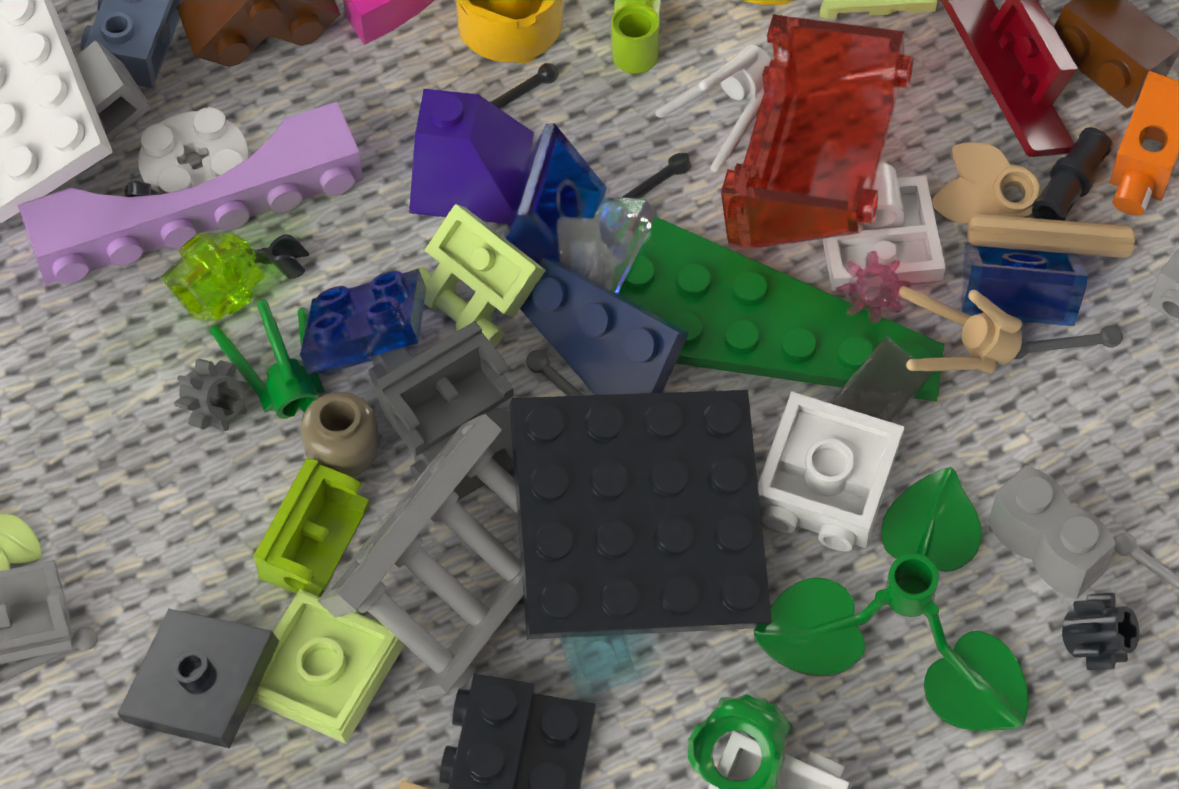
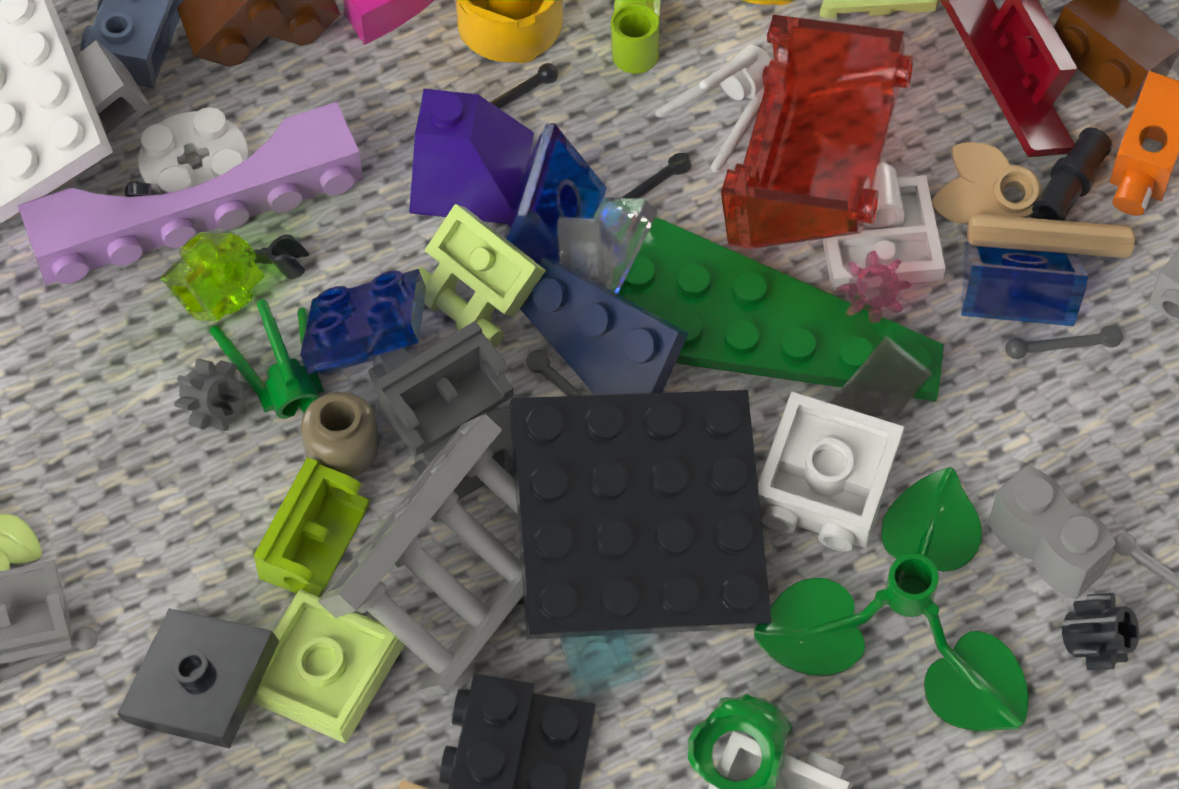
tan plant [898,286,1022,374] -> none

